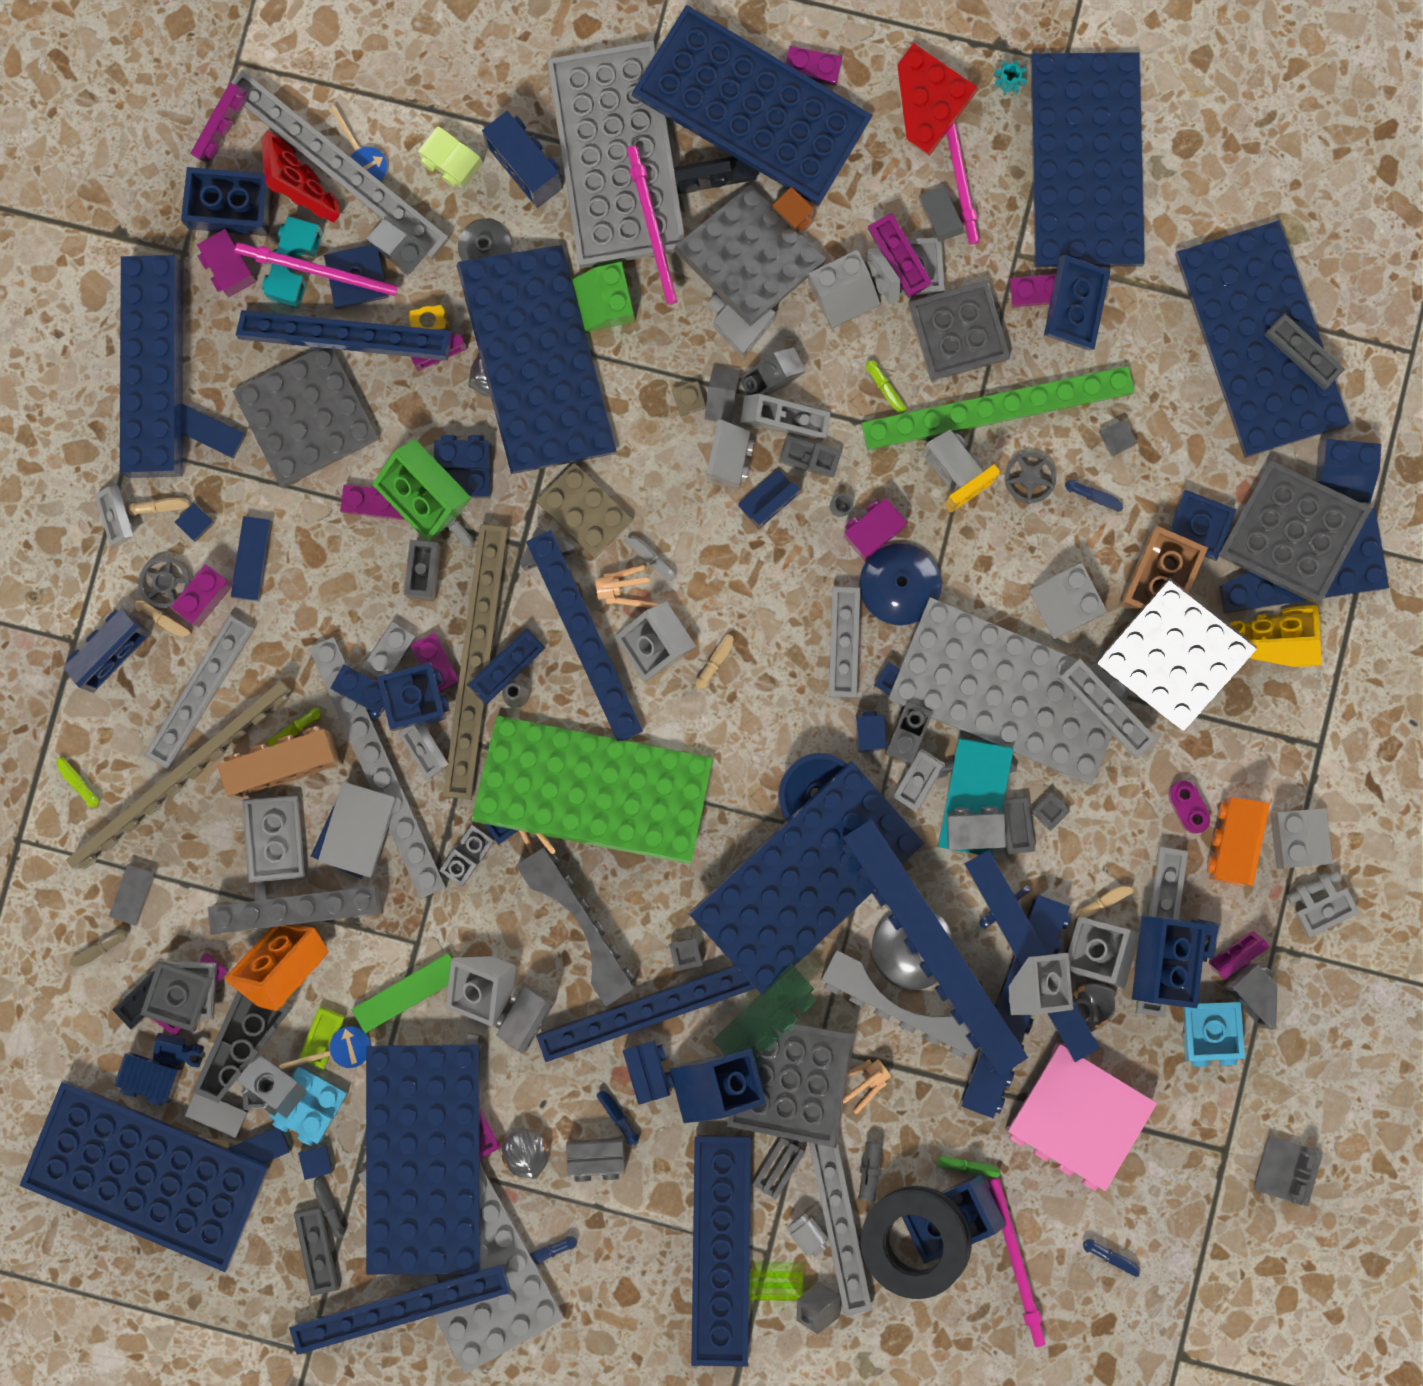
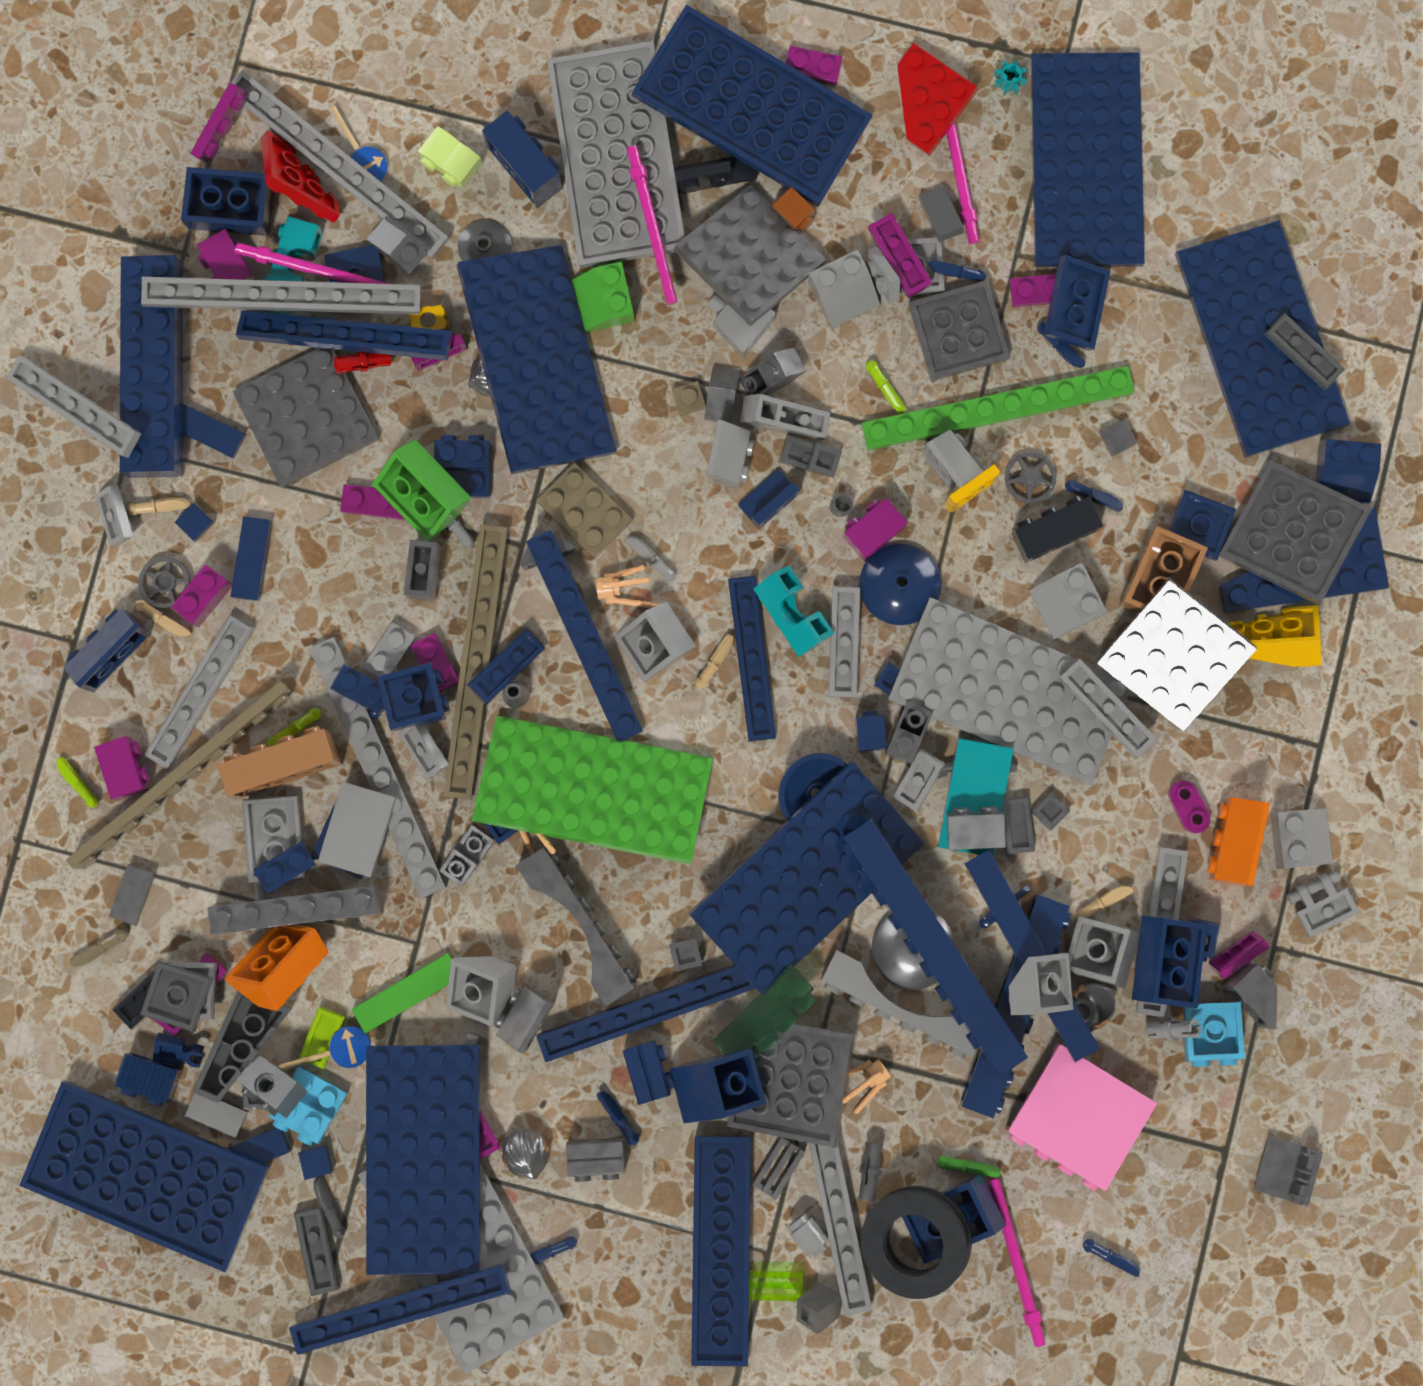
none -> light grey plate [6,355,141,458]
none -> magenta brick [94,736,150,801]
none -> light grey plate [141,277,421,315]
none -> dark blue plate [253,841,316,894]
none -> red pin [333,352,391,374]
none -> dark blue tile [728,575,776,742]
none -> teal arch [753,565,835,657]
none -> dark blue piece [929,260,986,282]
none -> black brick [1012,496,1103,563]
none -> dark blue piece [1037,322,1085,368]
none -> light grey pin [1145,1018,1201,1041]

